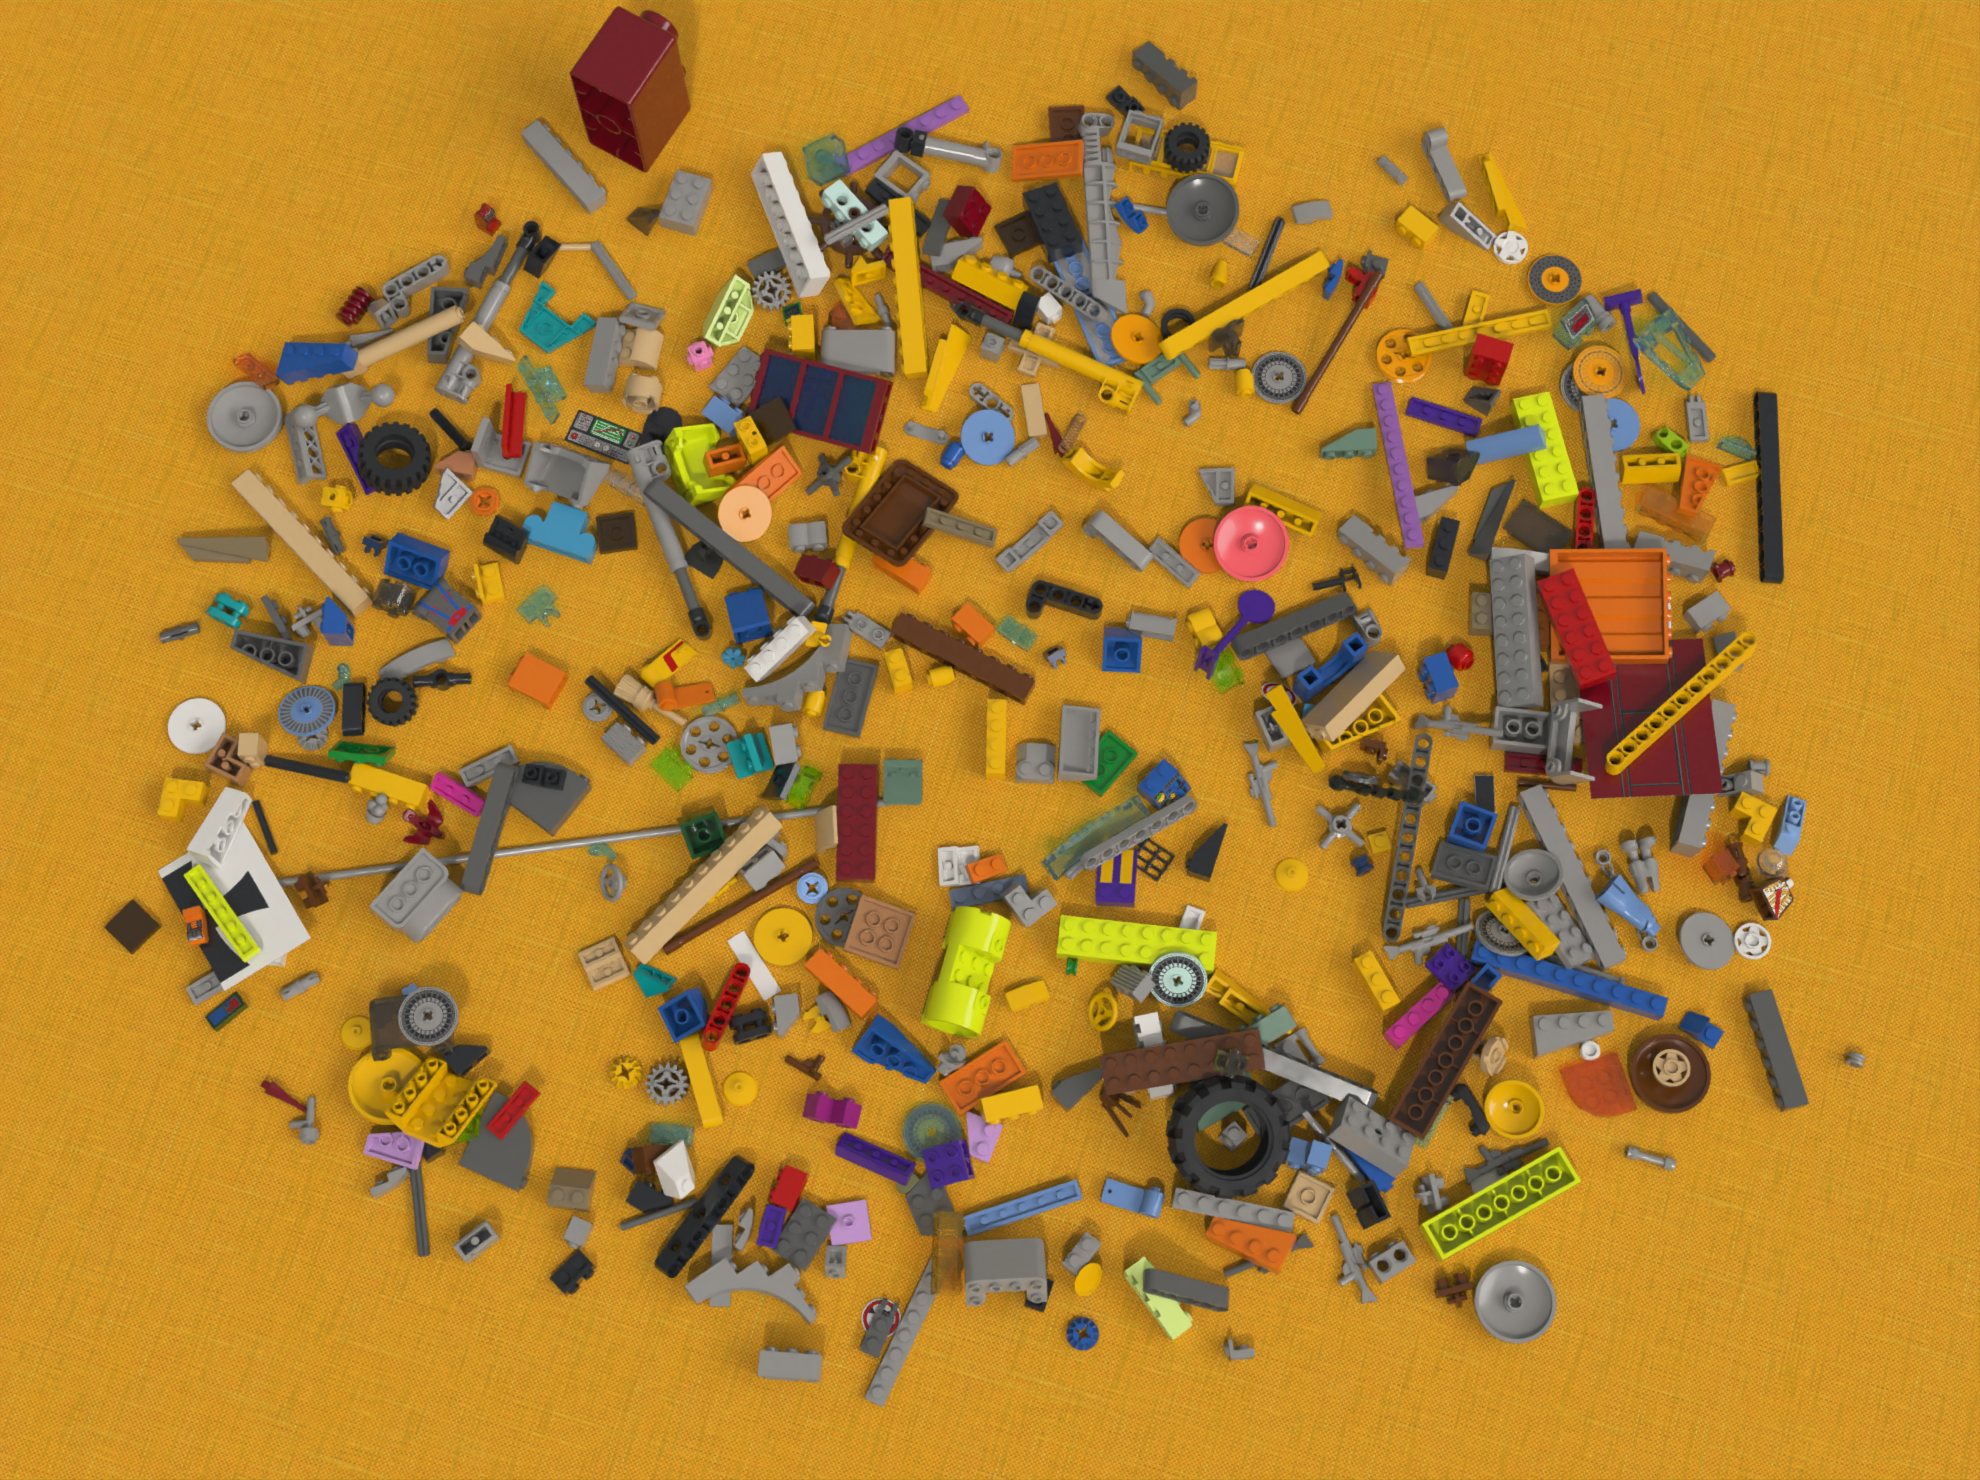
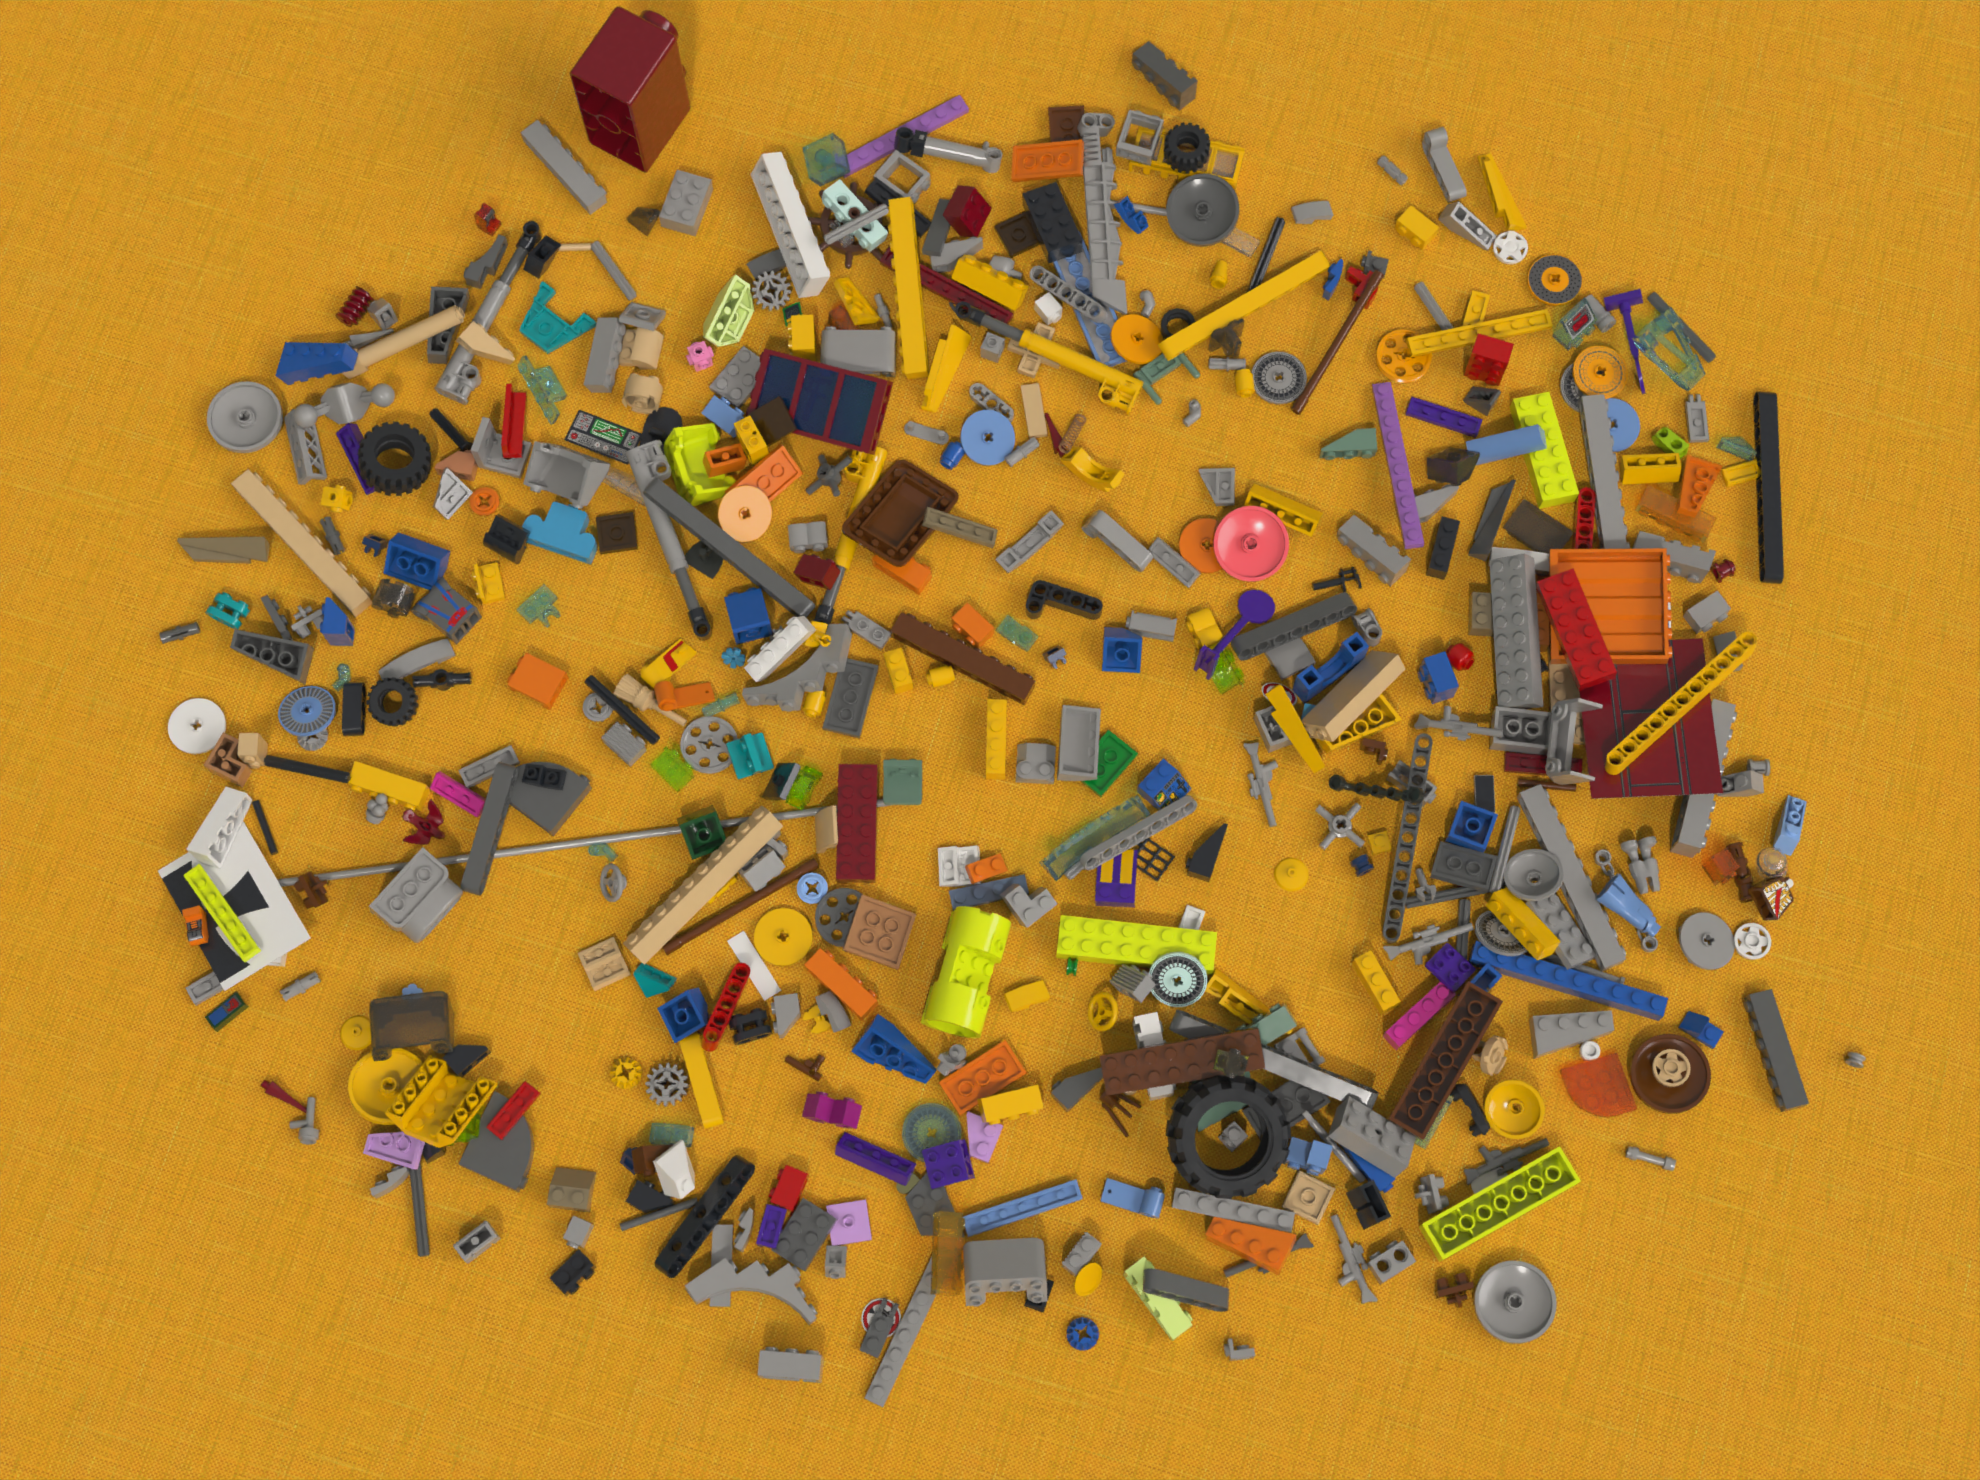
dark brown tile [104,899,161,955] -> none
yellow brick [157,777,209,823] -> none
clear orange tile [233,353,280,390] -> none
green plate [328,741,396,766] -> none
light grey beam [382,255,450,318] -> none
piece [398,987,459,1046] -> none
yellow piece [722,1071,758,1106] -> none
light grey brick [769,721,801,765] -> none
yellow slope [851,255,886,287] -> none
black slope [1012,291,1041,331] -> none
black slope [1105,85,1145,118] -> none
dark grey wheel [1342,770,1379,784] -> none
yellow brick [1729,791,1778,848] -> none

